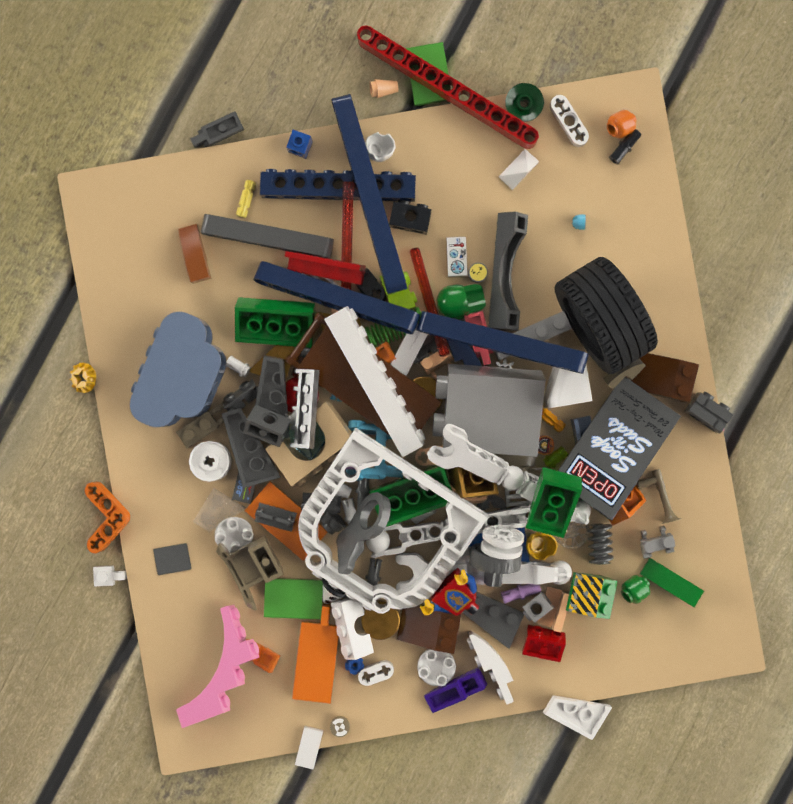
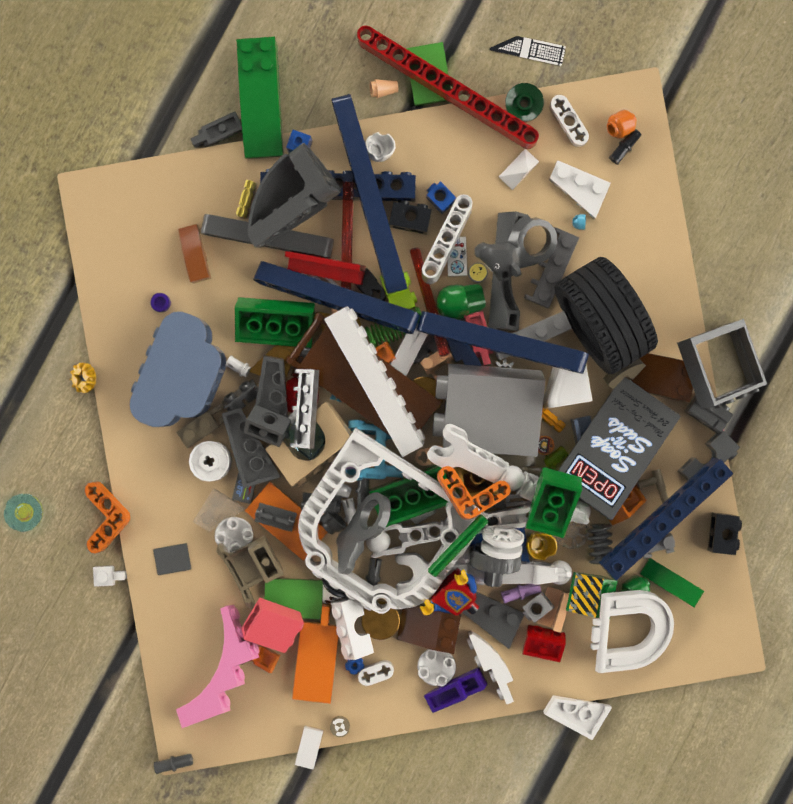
none -> clear light blue tile [4,494,44,532]
none -> dark purple tile [150,293,171,313]
none -> dark grey axle [154,754,193,774]
none -> green slope [236,37,283,159]
none -> coral brick [241,598,304,653]
none -> dark grey panel [248,143,341,248]
none -> white beam [422,194,473,284]
none -> blue brick [426,181,456,214]
none -> green axle [428,514,488,577]
none -> orange beam [437,466,511,520]
none -> dark grey animal [475,214,557,281]
none -> sticker [489,36,566,66]
none -> flat silver hinge [524,227,580,309]
none -> white wing [549,161,611,220]
none -> white piece [590,590,674,673]
none -> dark blue brick [598,458,733,581]
none -> dark grey window [677,319,767,411]
none -> dark grey arch [678,431,740,481]
none -> black brick [708,512,742,555]

